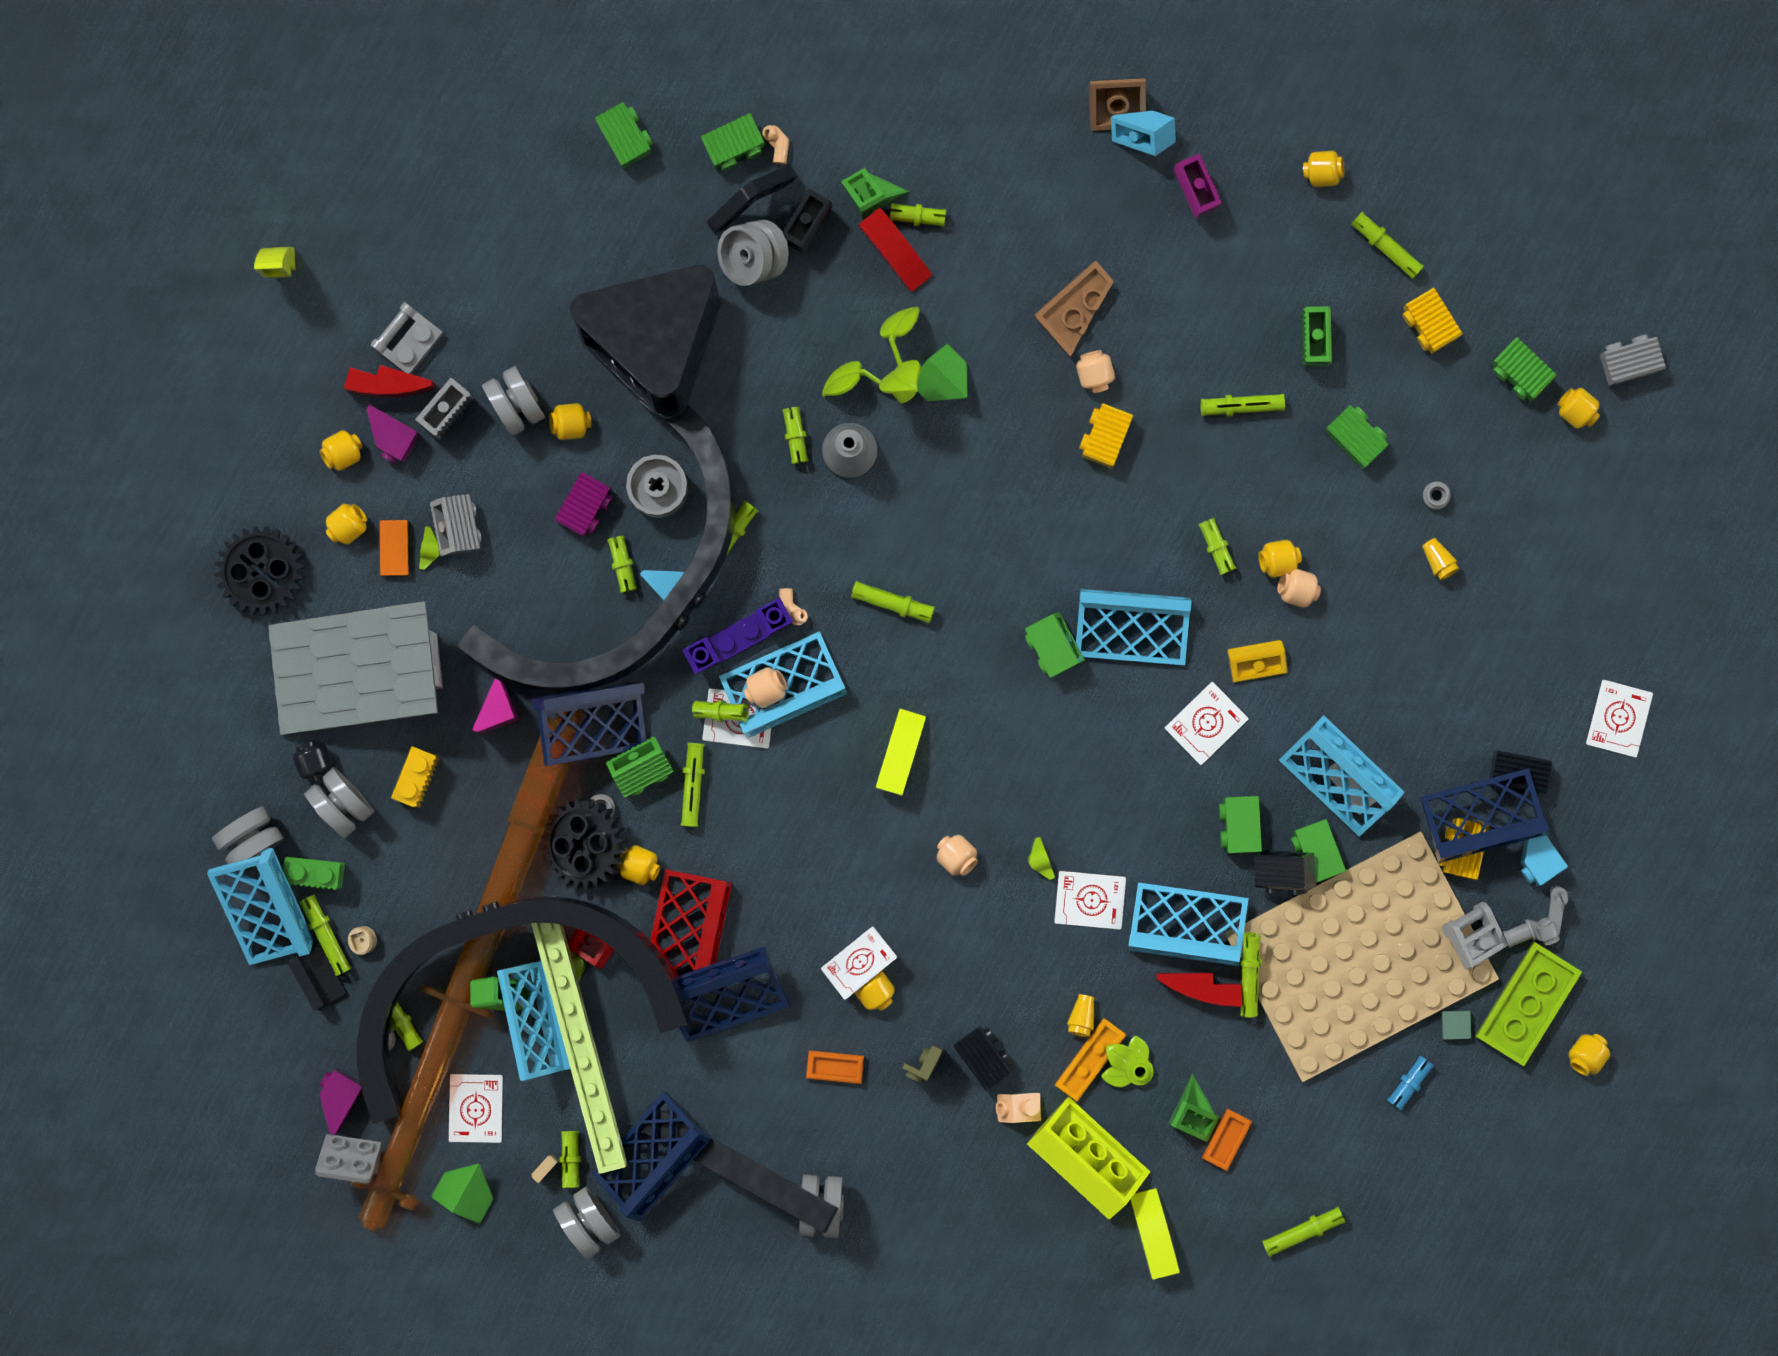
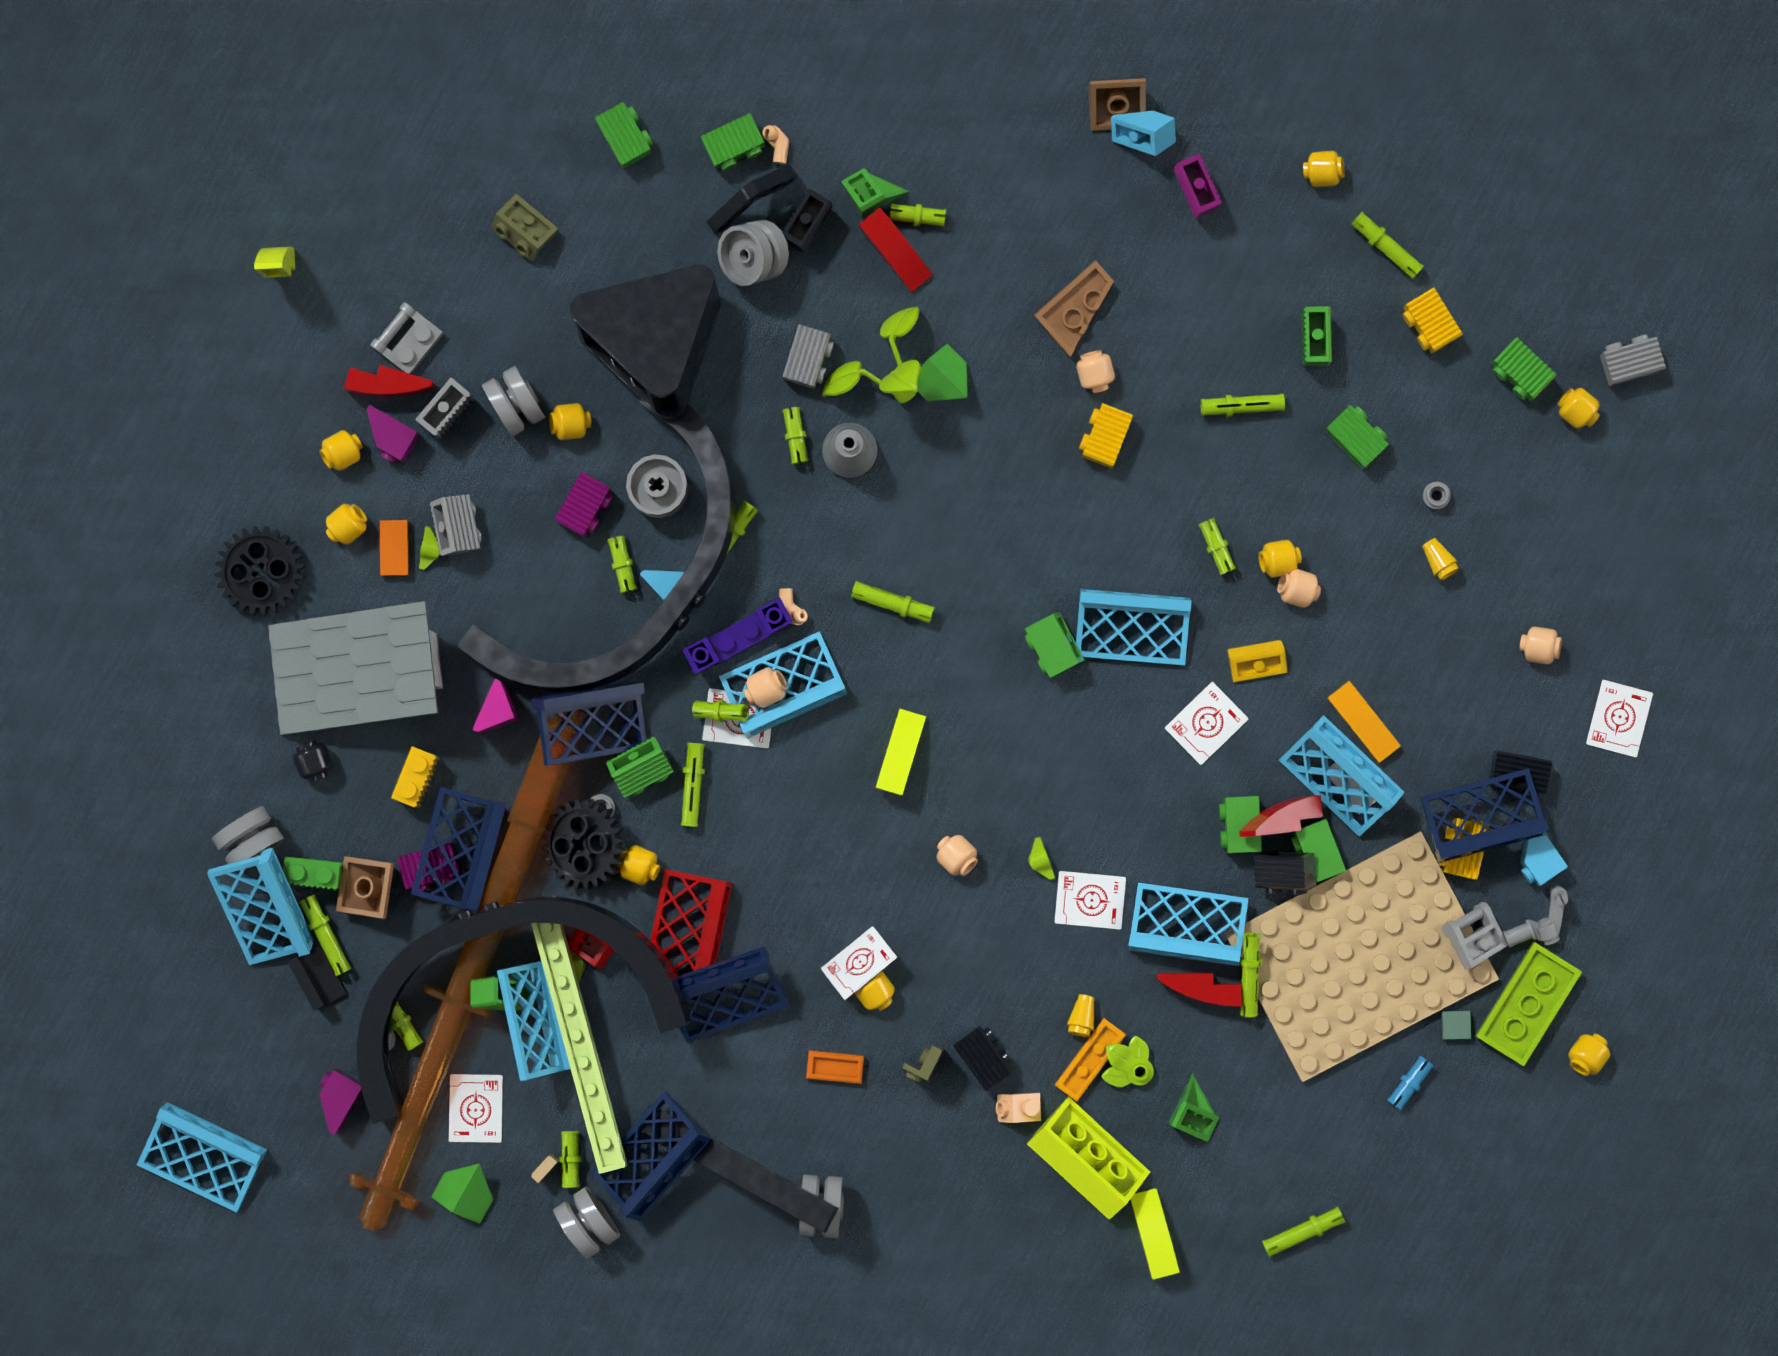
light grey wheel [304,767,375,838] -> none
light grey bracket [315,1134,381,1183] -> none
tan tile [348,926,377,955] -> none
orange tile [1202,1108,1252,1171] -> none
none -> medium azure fence [137,1102,267,1213]
none -> medium nougat slope [336,856,394,919]
none -> magenta brick [397,842,462,891]
none -> dark blue fence [410,787,506,913]
none -> olive bracket [491,194,558,261]
none -> light grey brick [783,324,834,389]
none -> slope [1239,795,1323,837]
none -> light orange tile [1327,681,1401,763]
none -> light nougat head [1520,626,1562,665]

